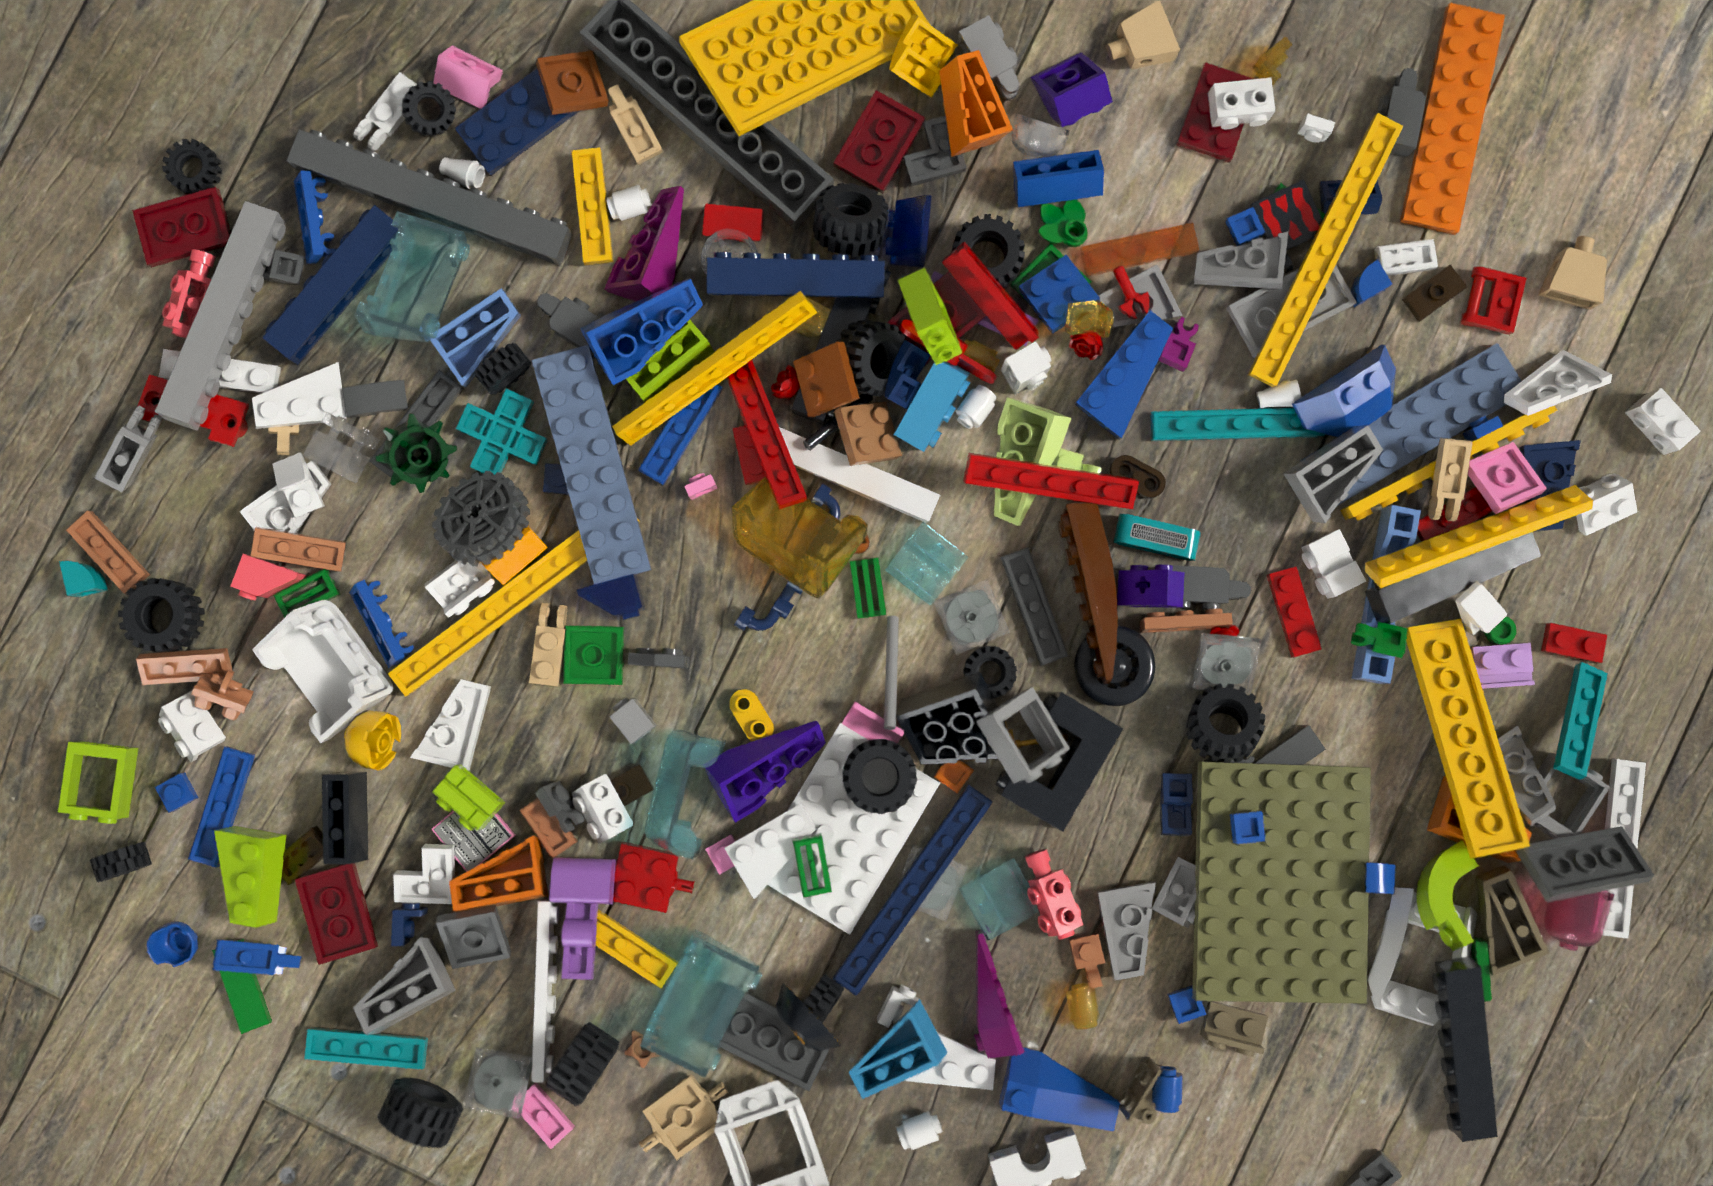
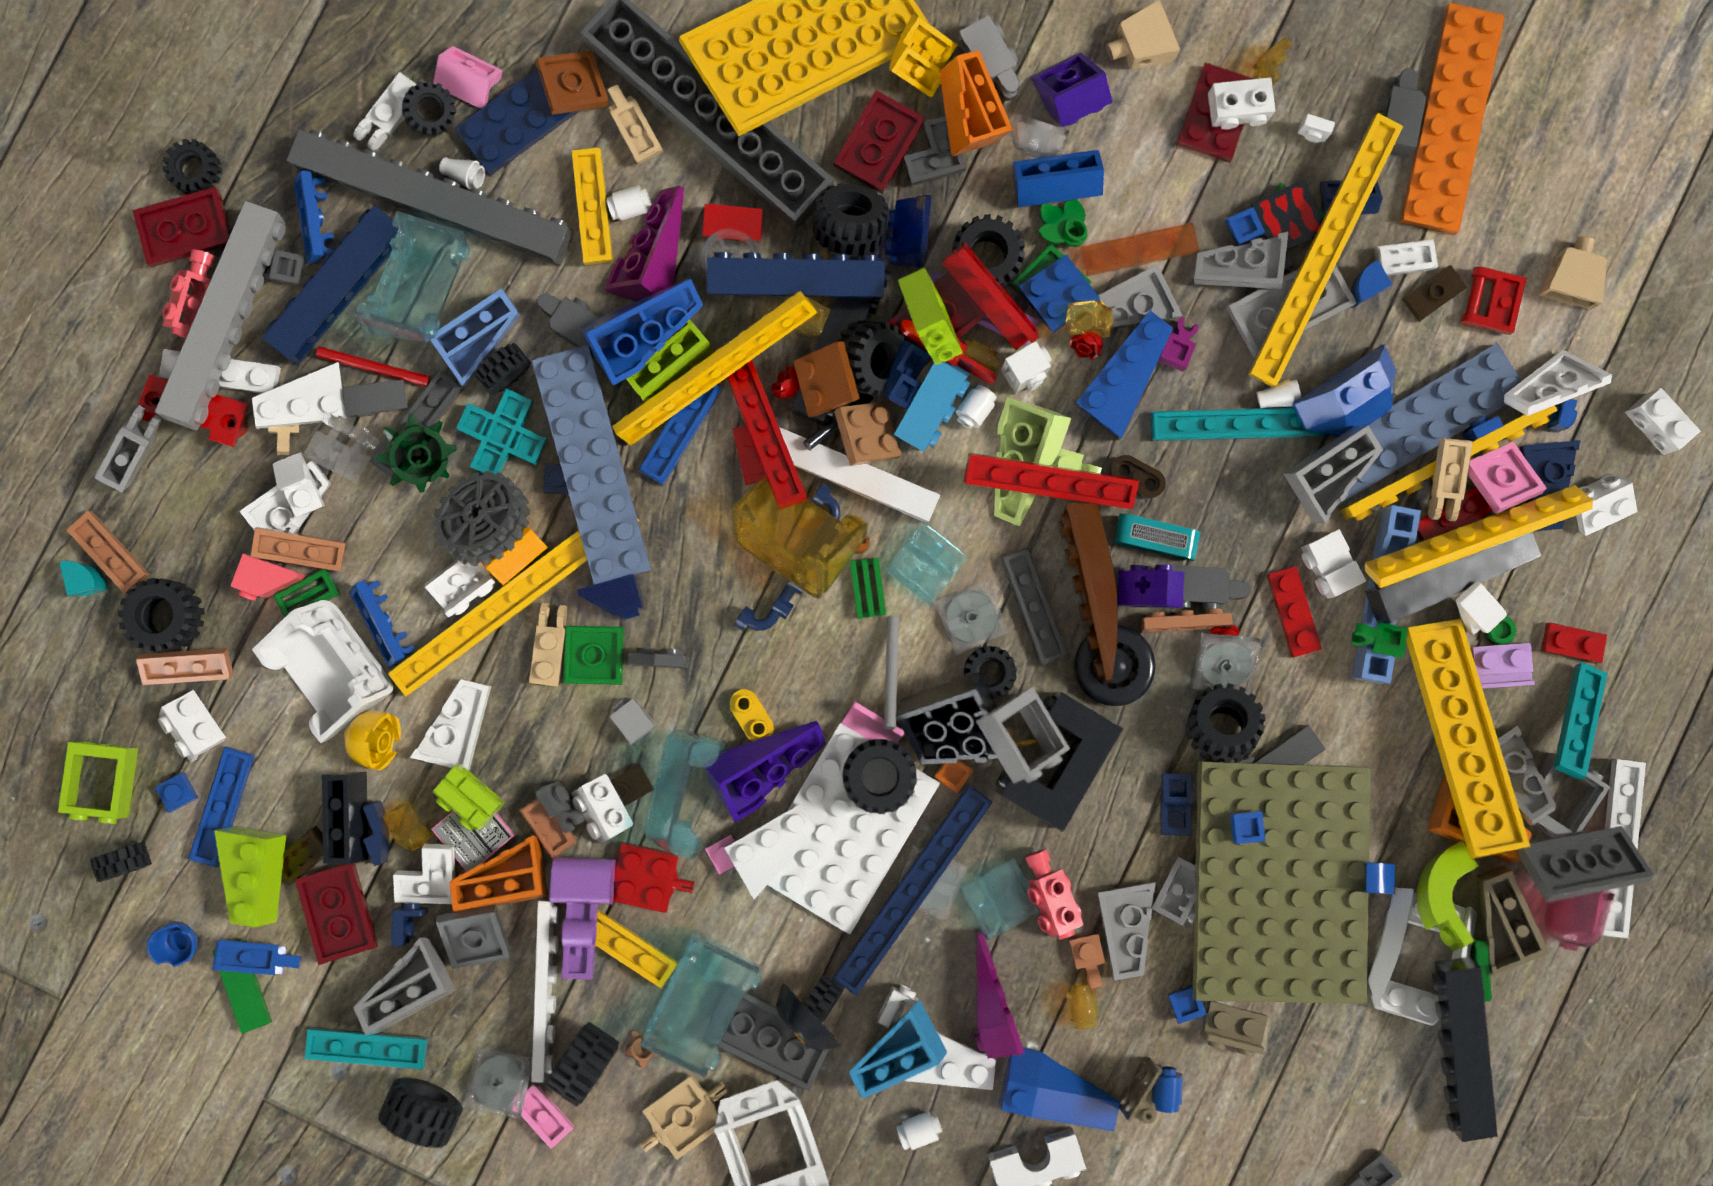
nougat hips [191,670,254,721] -> none
bright pink plate [684,473,718,500] -> none
green tile [792,833,832,898] -> none
red bar [1113,266,1149,320] -> none
none -> red bar [316,346,431,387]
none -> dark blue slope [363,801,390,866]
none -> clear yellow bracket [383,799,434,851]
none -> blue plate [1547,399,1577,433]

